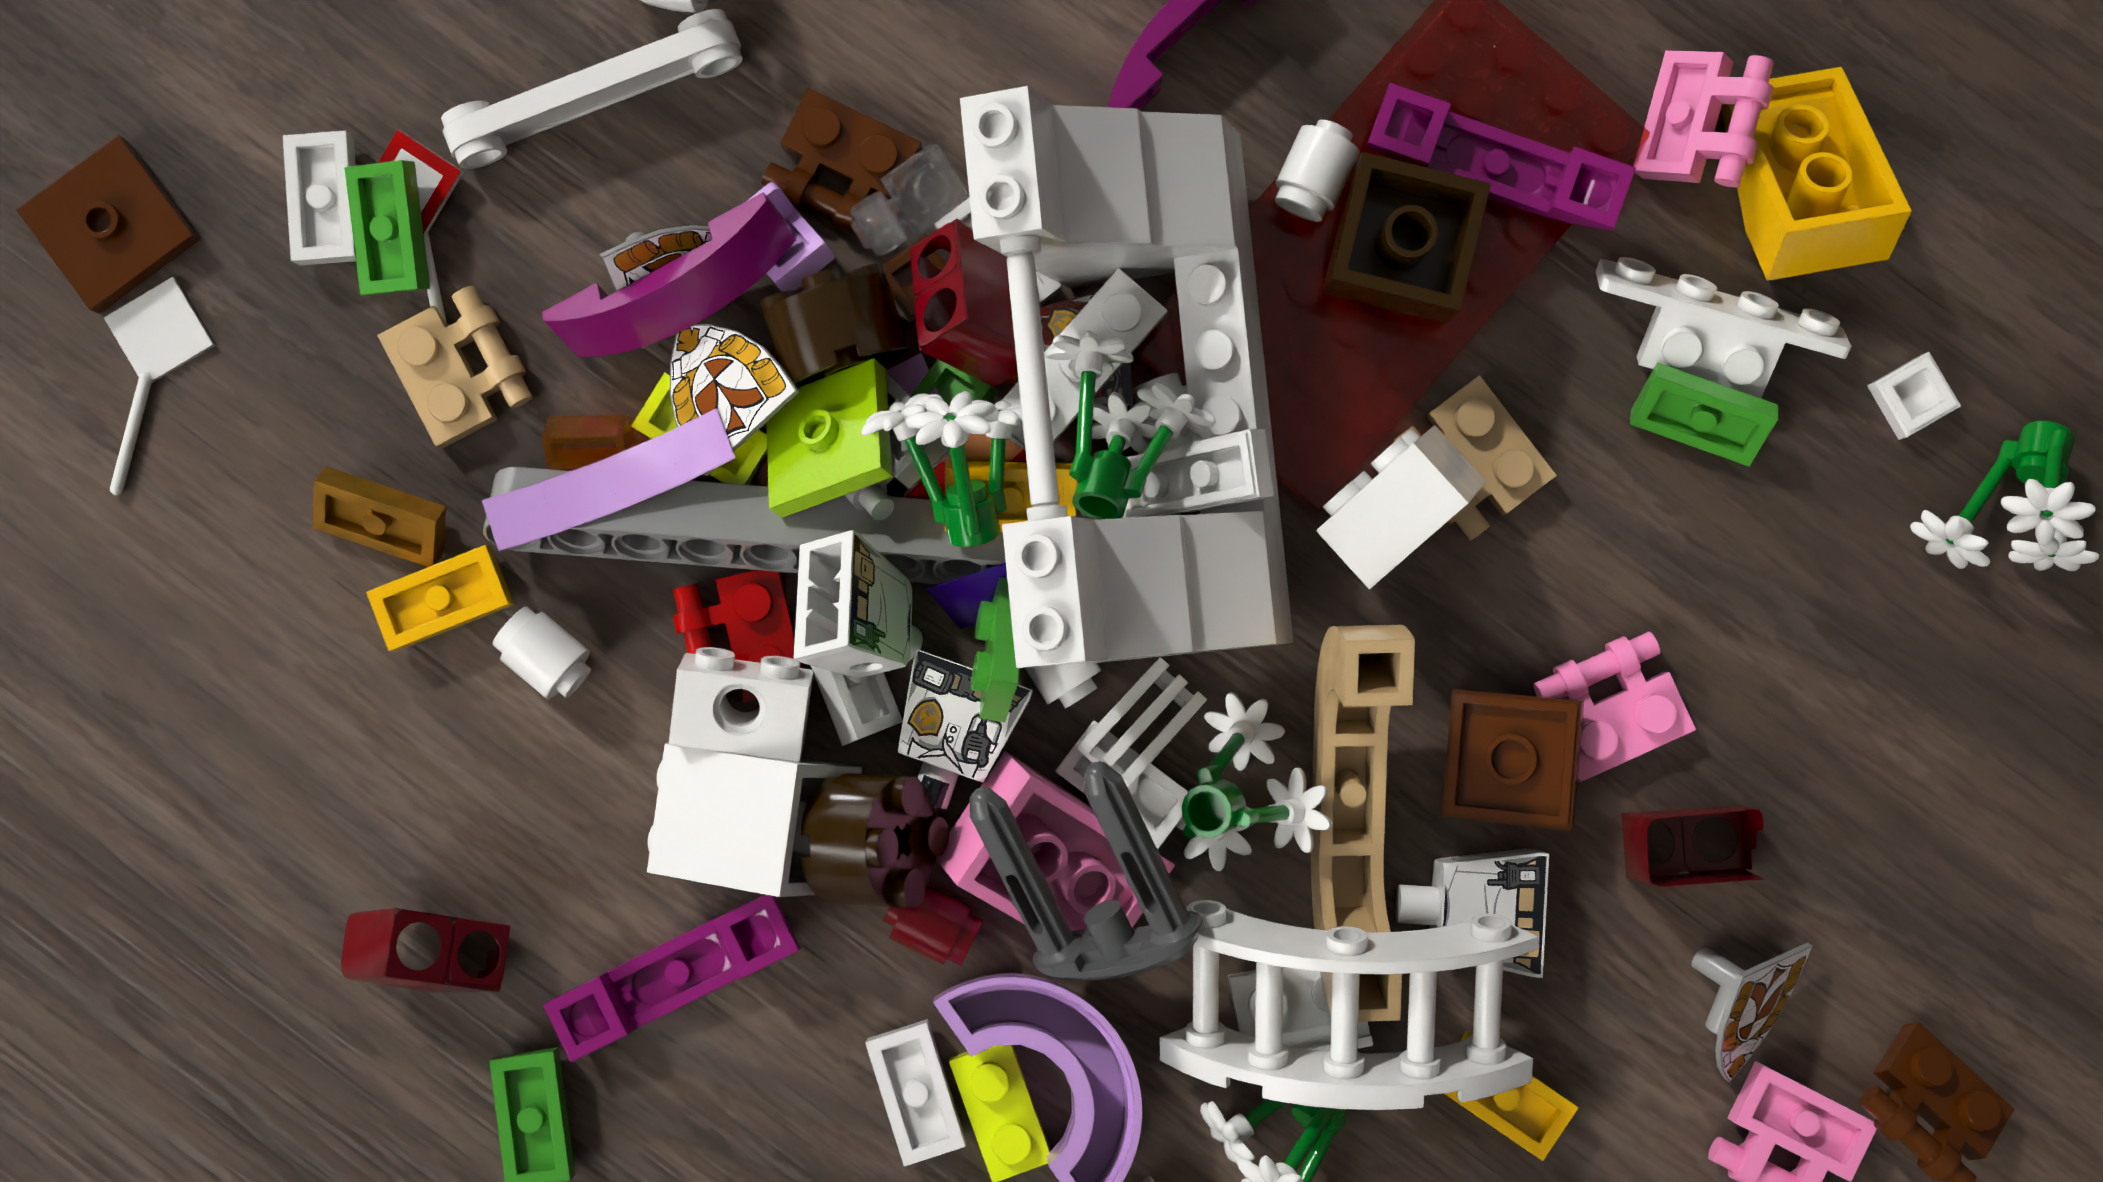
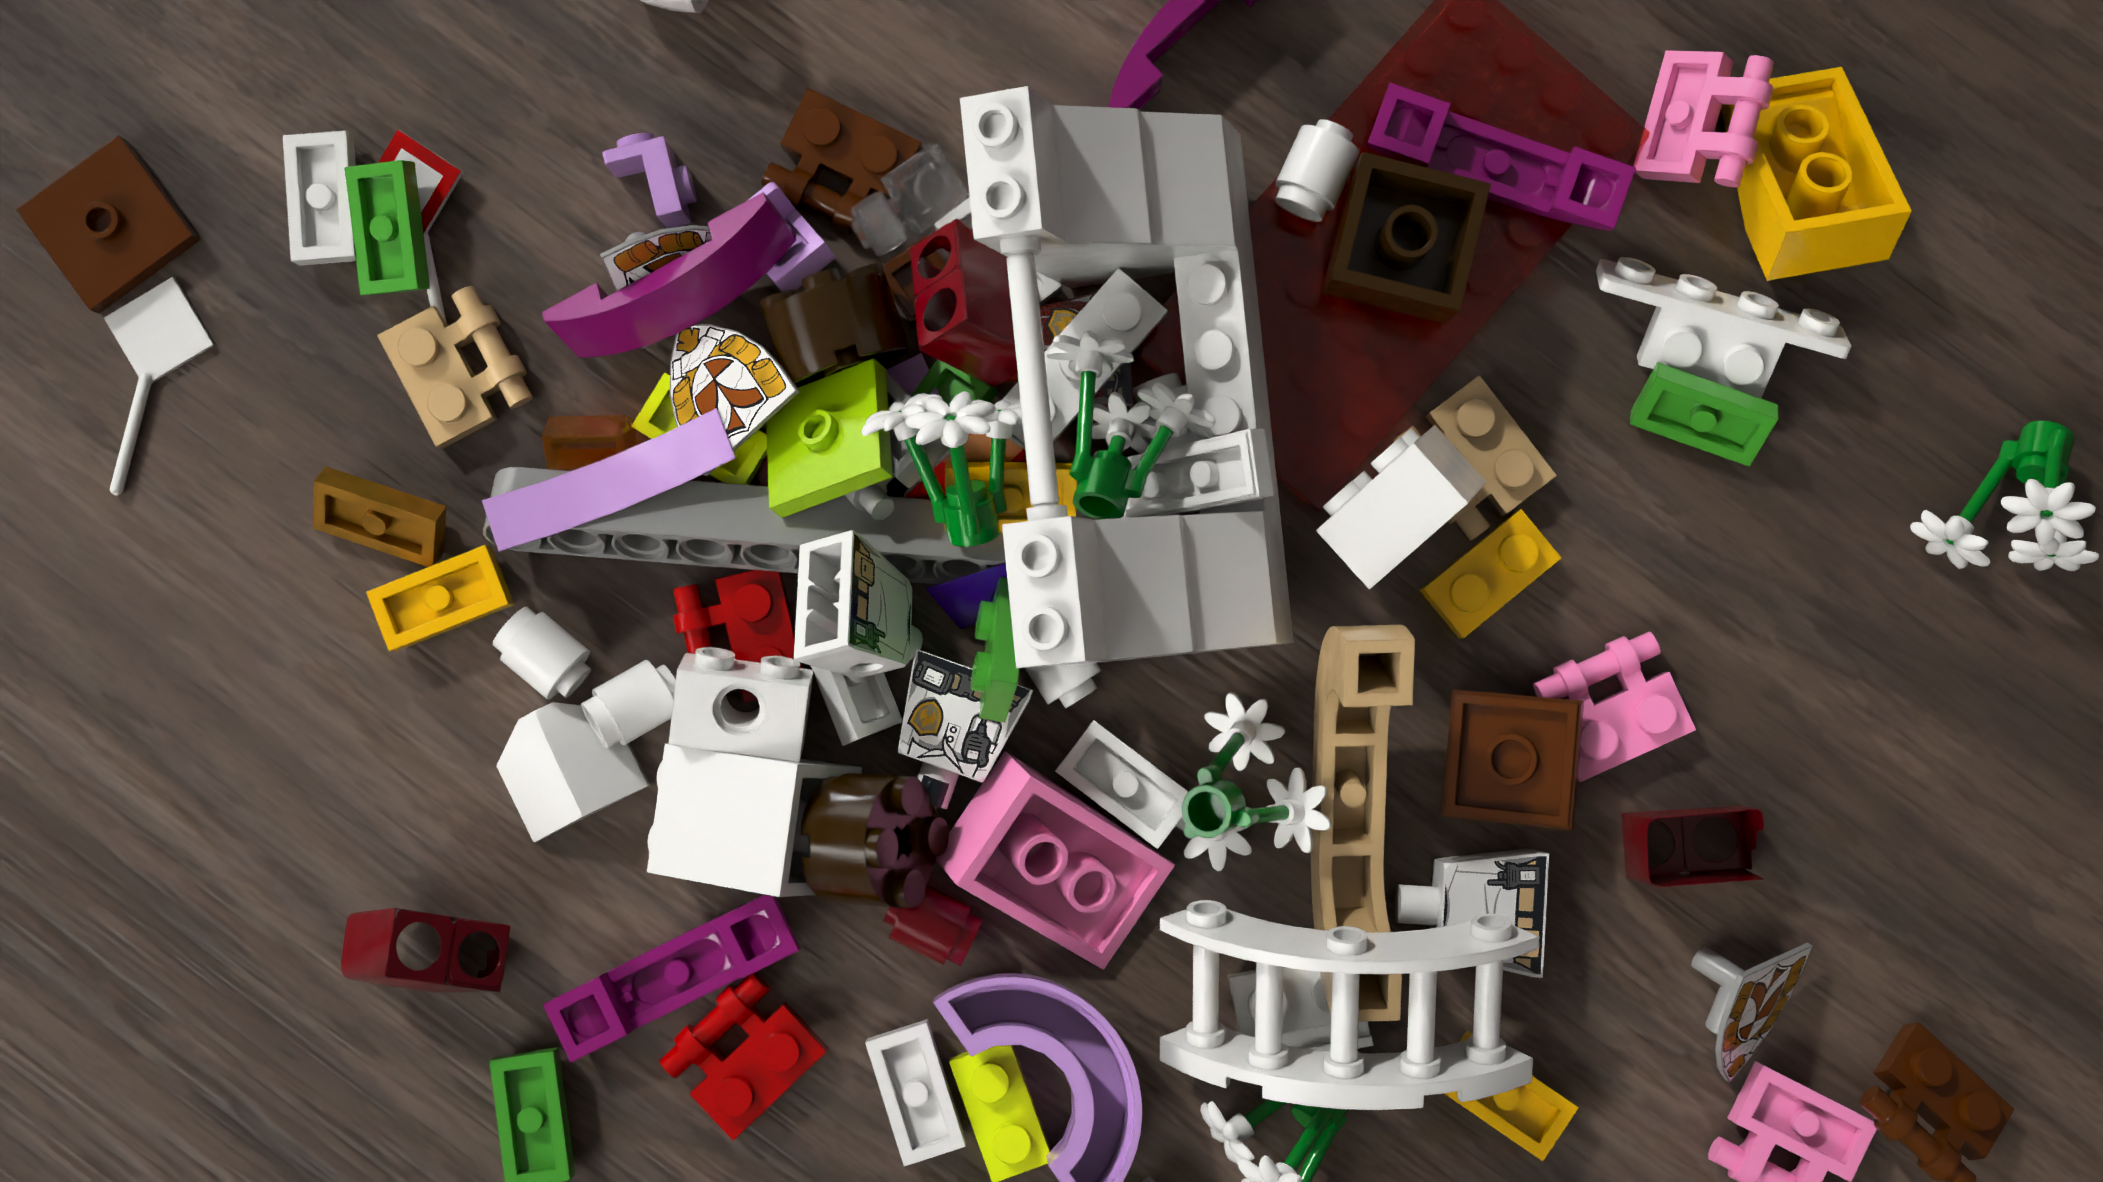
white piece [441,9,743,169] -> none
dark grey piece [970,761,1203,980] -> none
white tile [1077,657,1207,788] -> none
white tile [1867,352,1961,440] -> none
none -> white slope [496,702,650,843]
none -> white brick [581,660,676,748]
none -> lavender bracket [602,133,697,228]
none -> red plate [659,972,829,1141]
none -> yellow plate [1420,509,1561,639]

